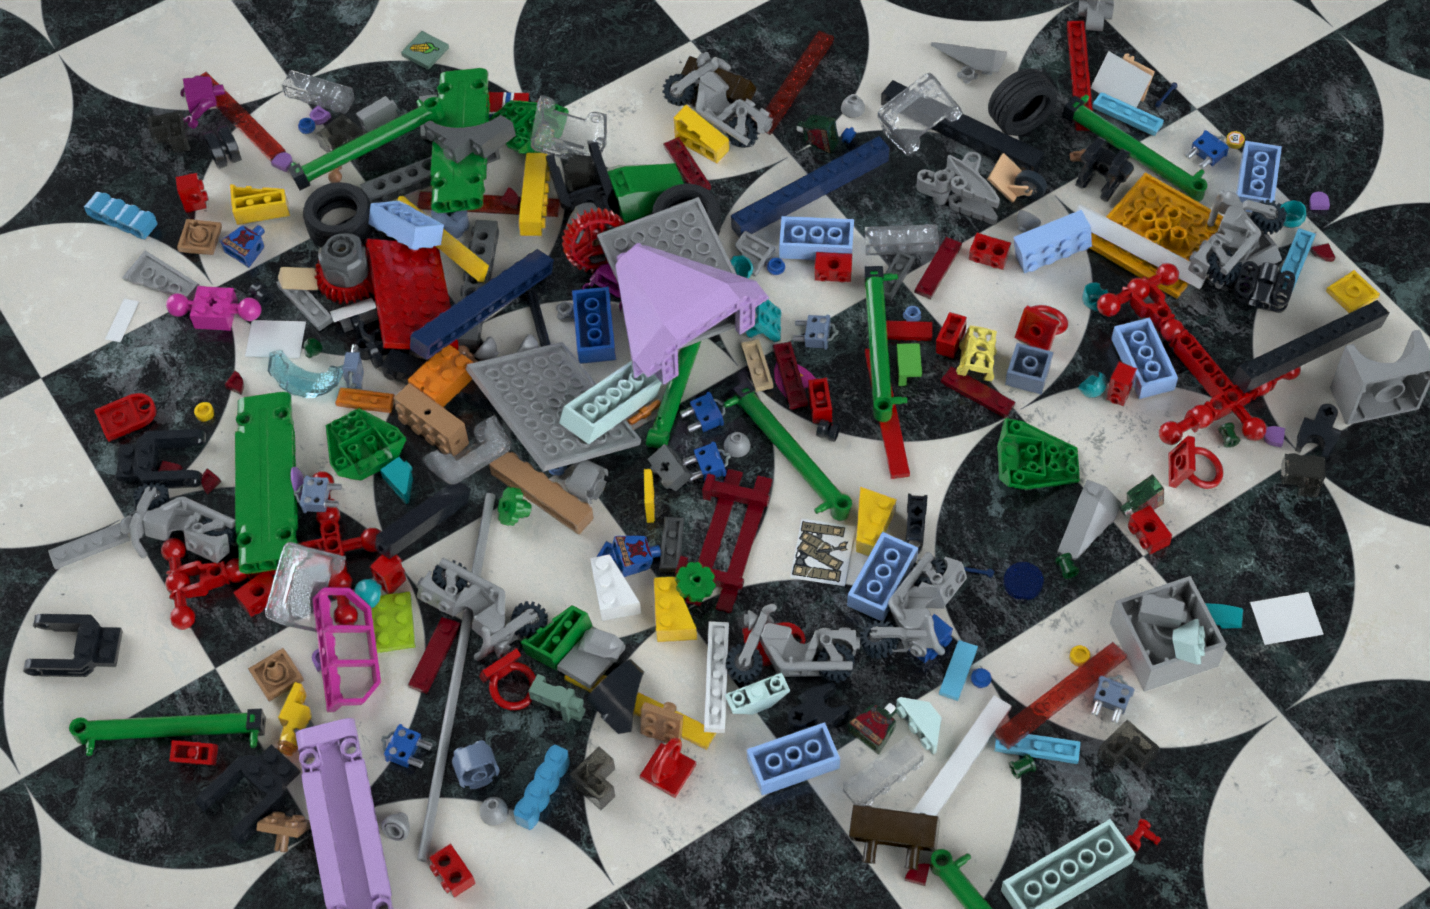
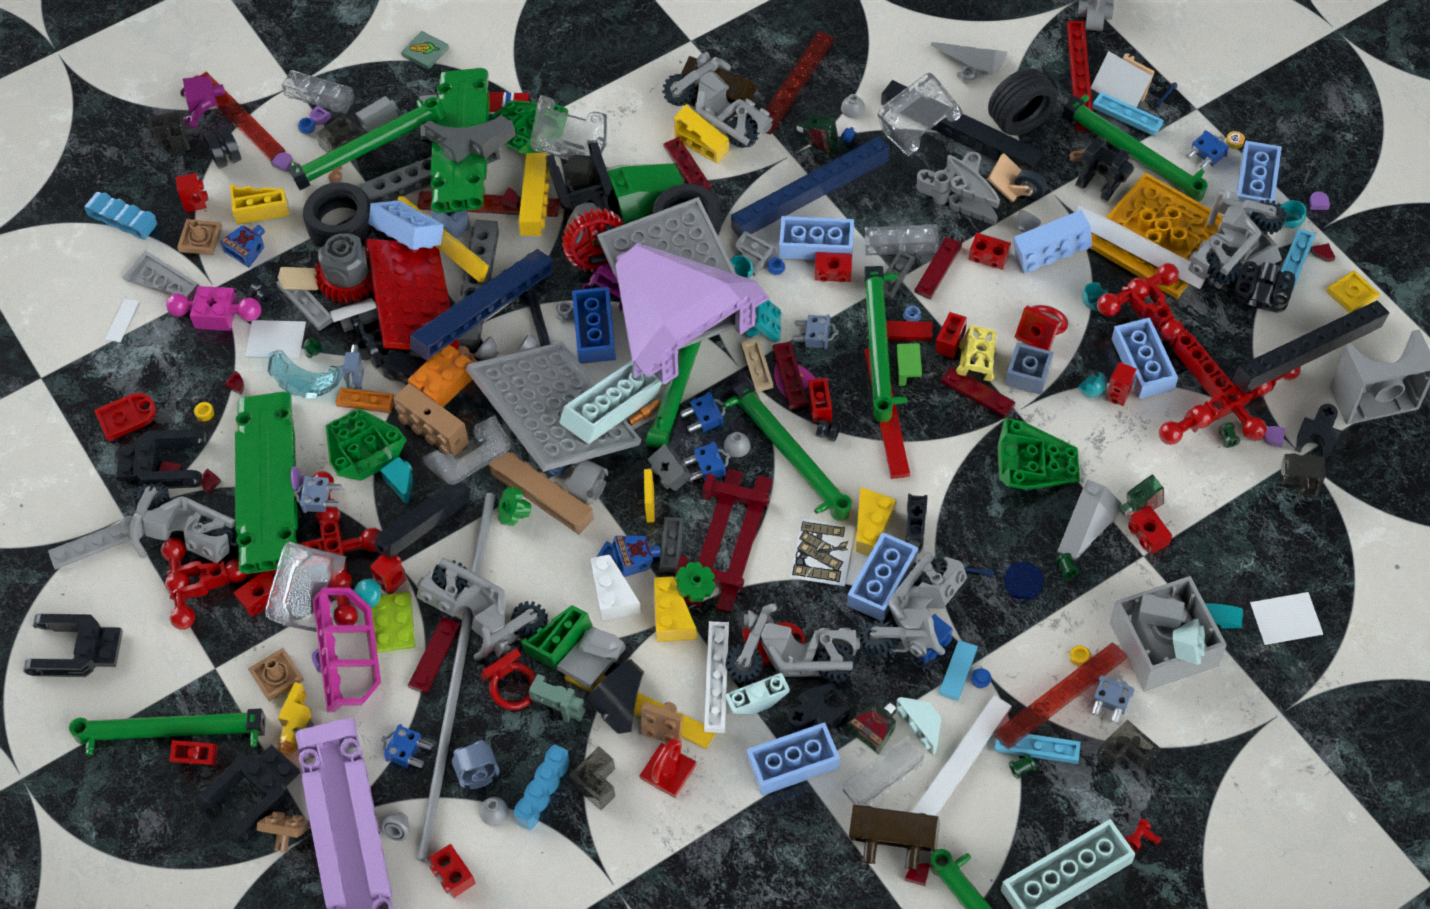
red tile [1168,435,1224,489] -> none

